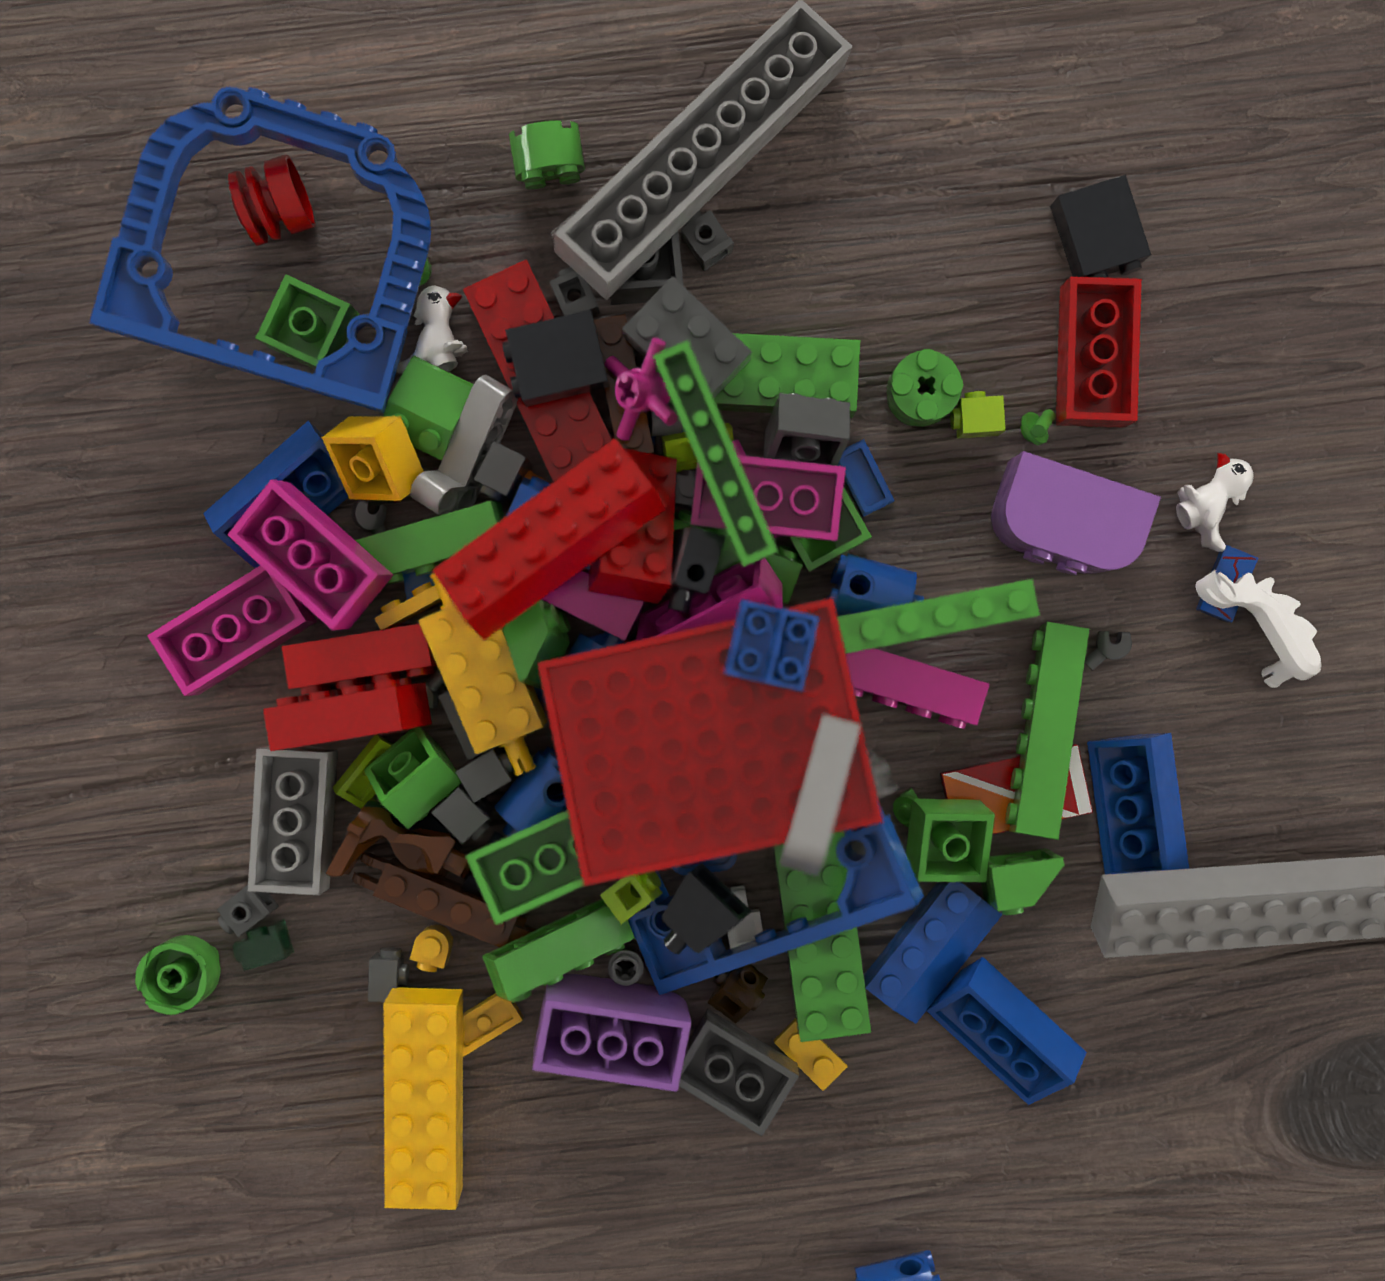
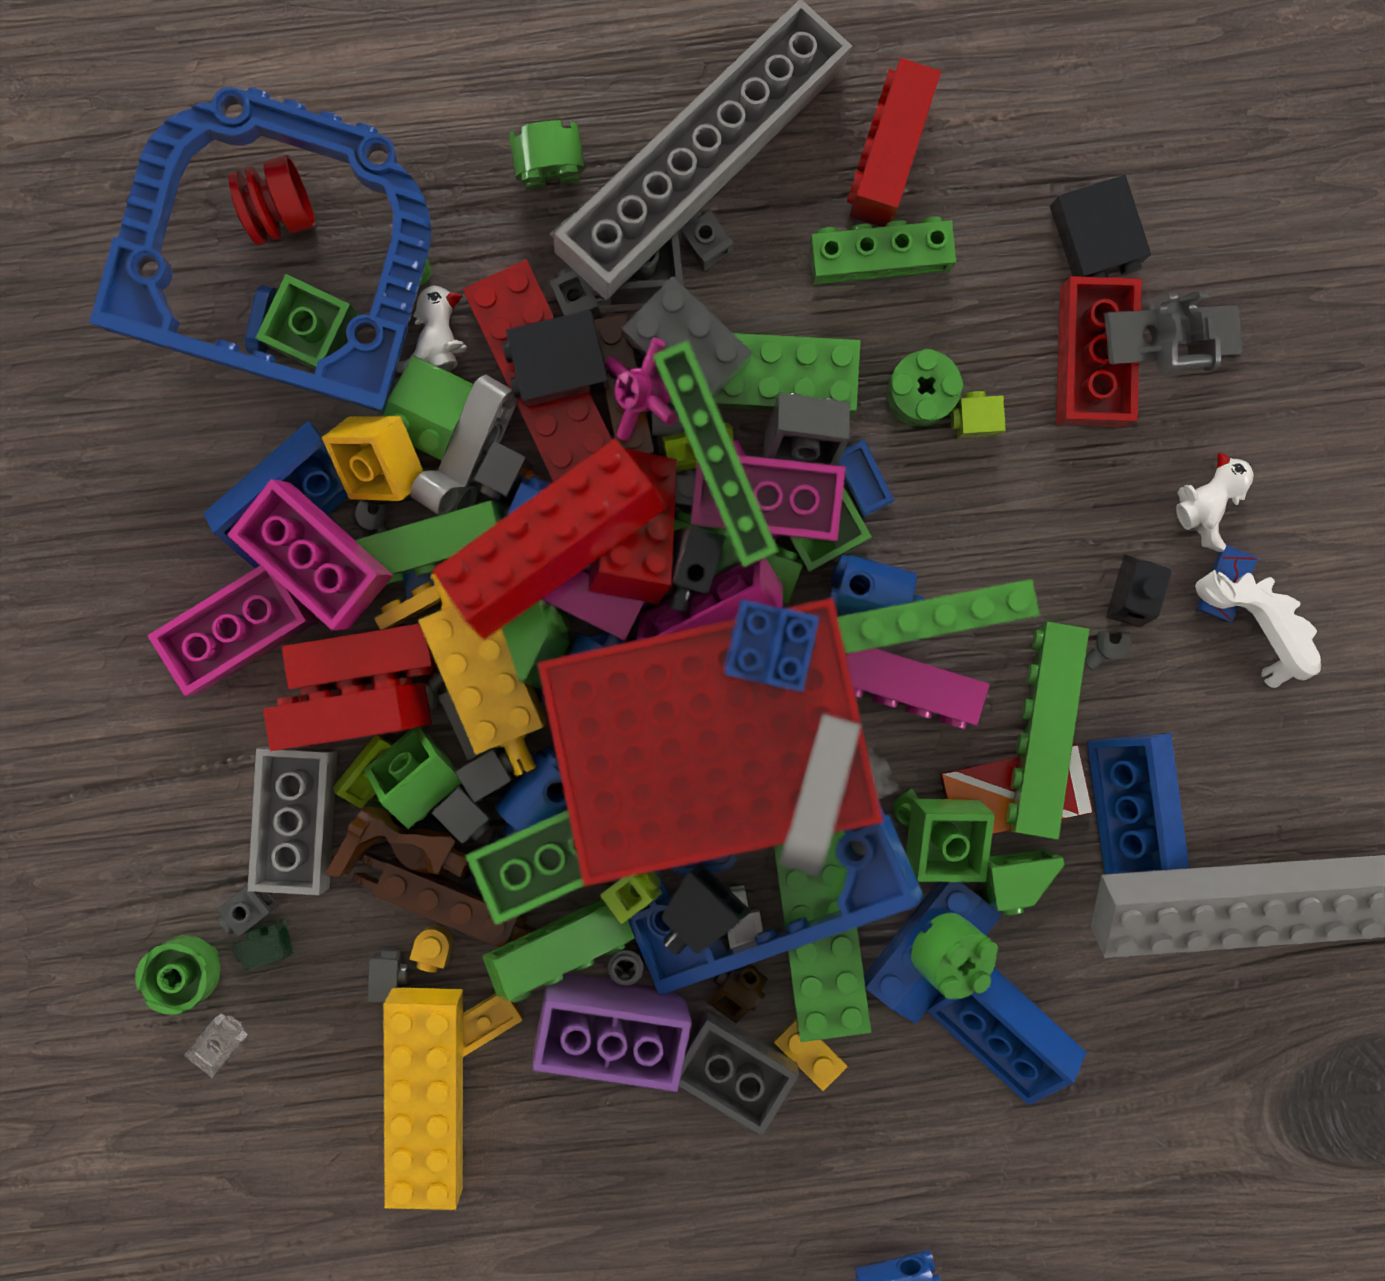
medium lavender brick [991,451,1161,575] -> none
bright green plate [1021,409,1056,445] -> none
none -> clear brick [184,1014,248,1077]
none -> blue tile [245,285,277,355]
none -> bright green brick [809,217,956,285]
none -> red brick [846,58,941,227]
none -> bright green brick [911,913,998,999]
none -> dark grey piece [1105,291,1243,375]
none -> black torso [1106,554,1171,627]

